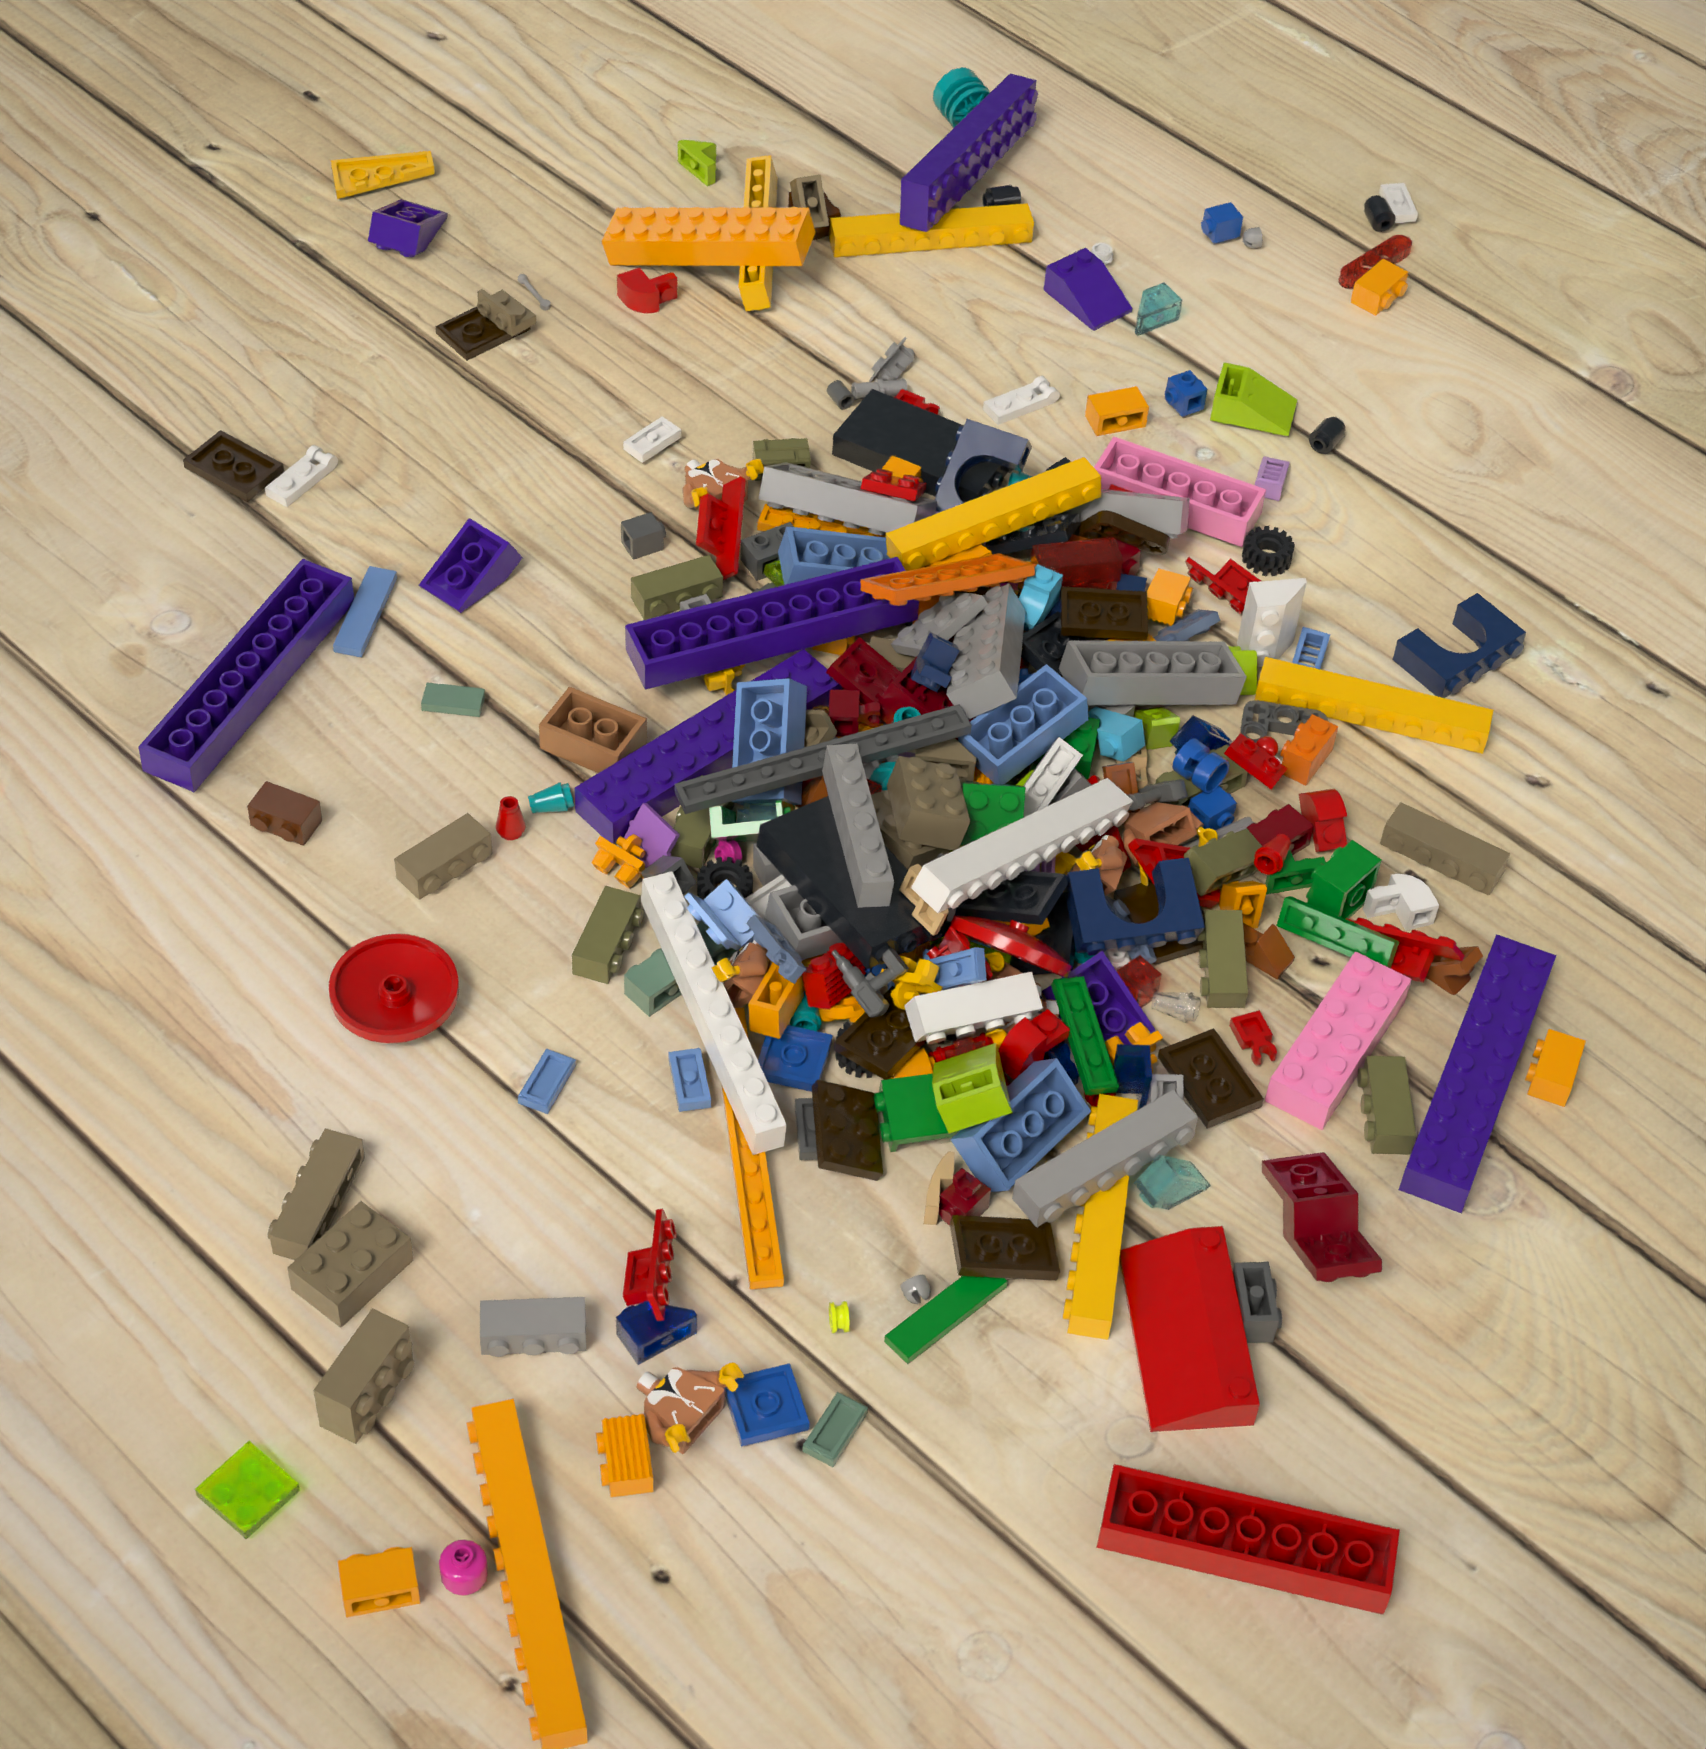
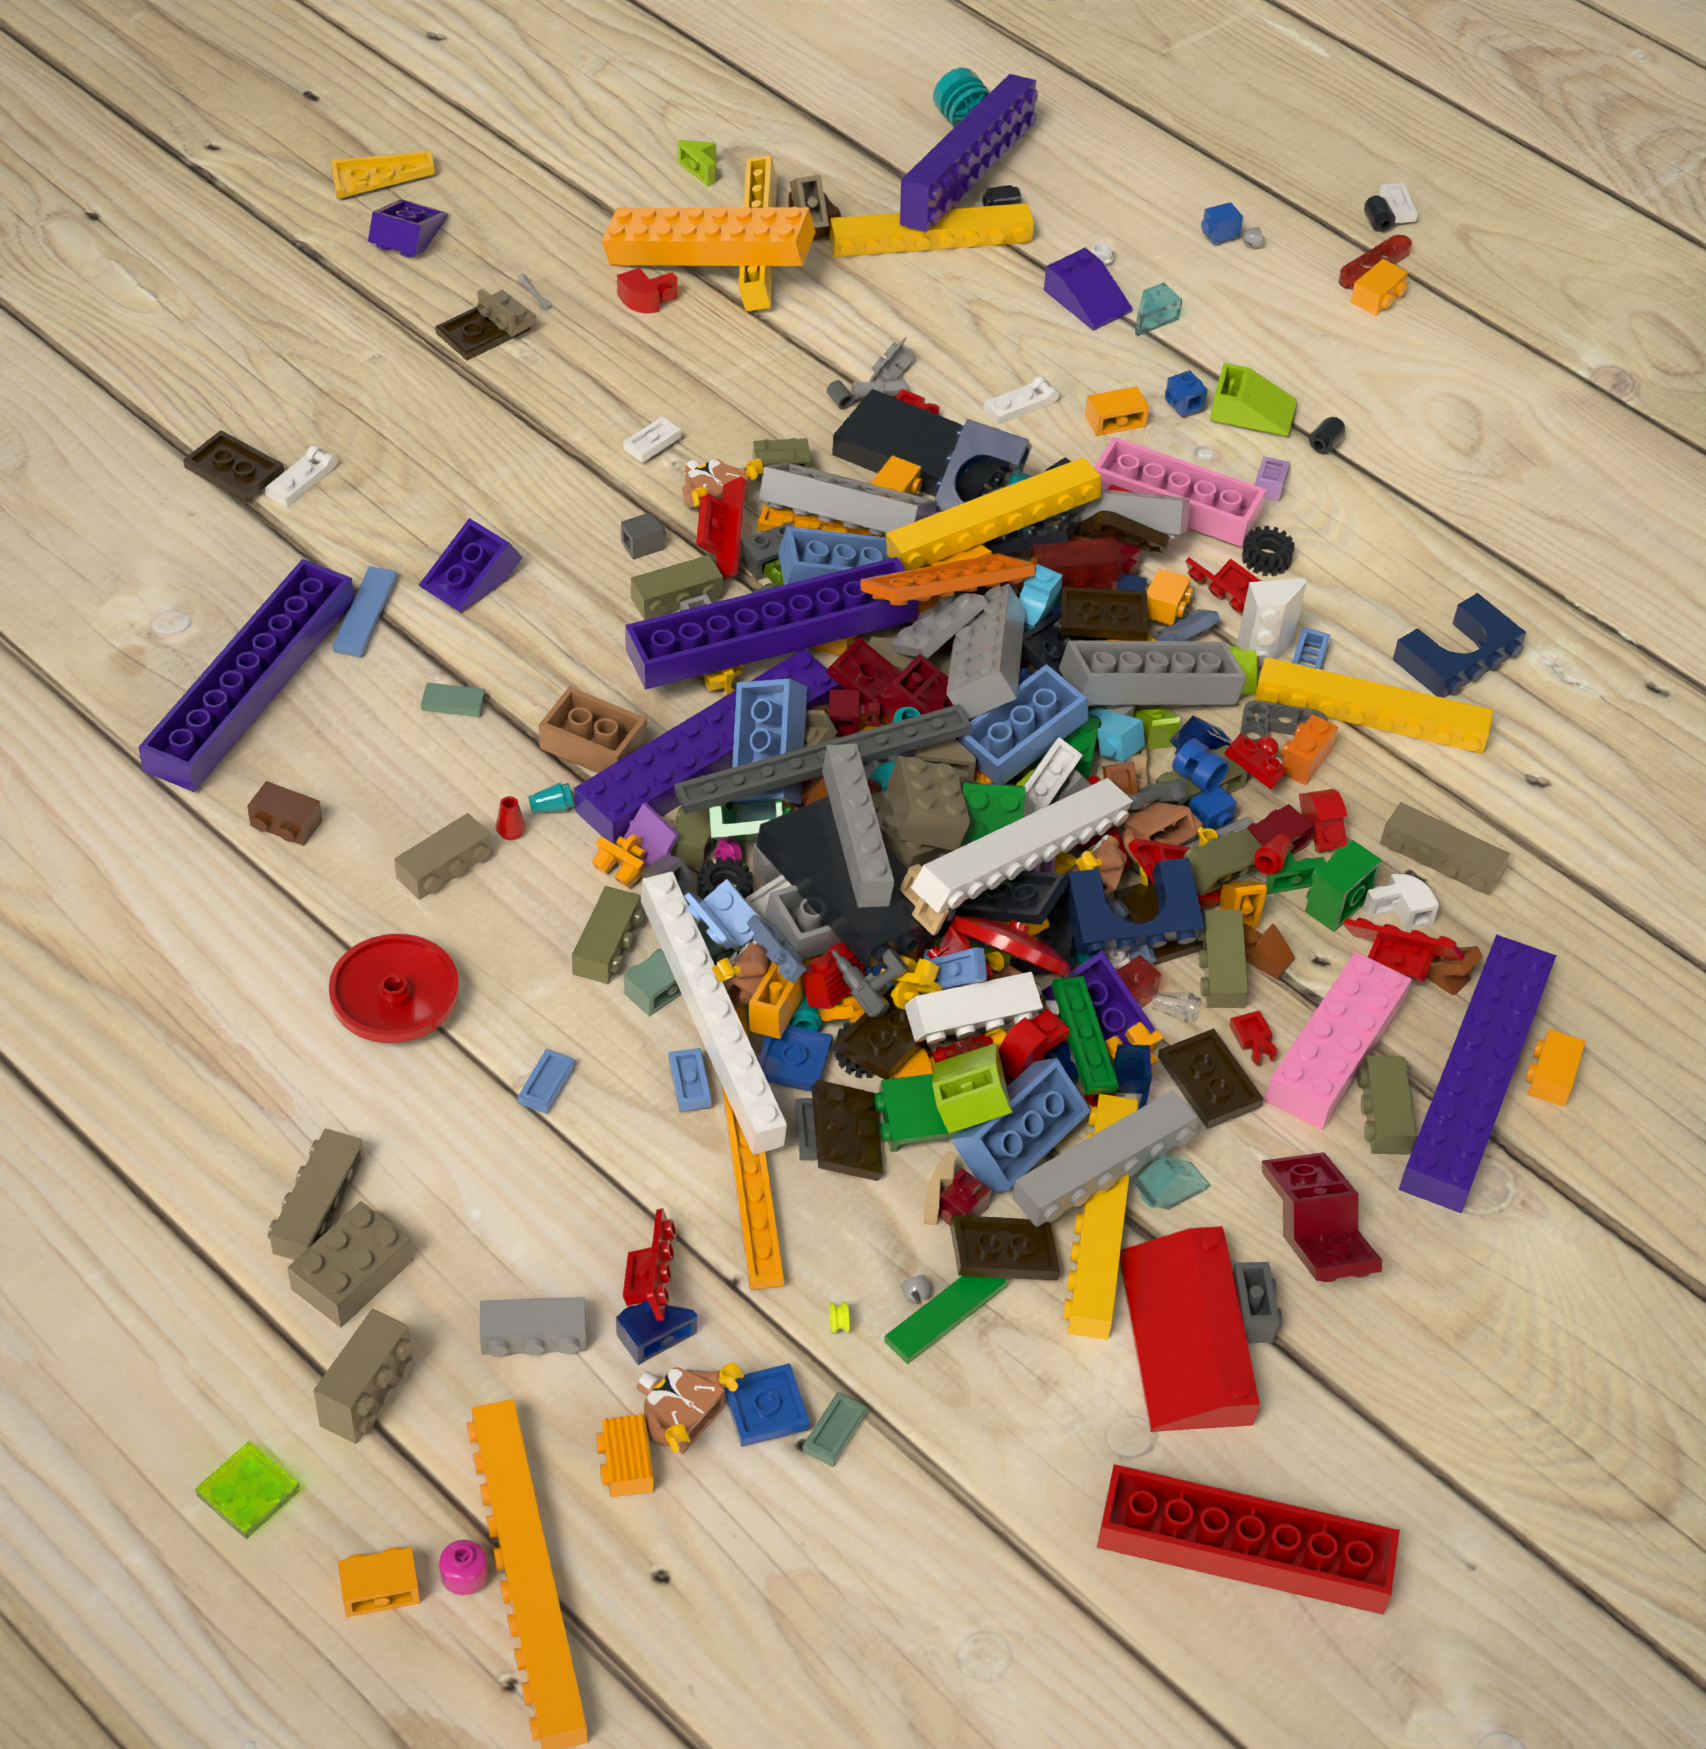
red plate [861,469,926,501] -> none
dark blue brick [911,632,960,692] -> none
light grey brick [1146,1074,1183,1103] -> none
green plate [1276,896,1399,969] -> none

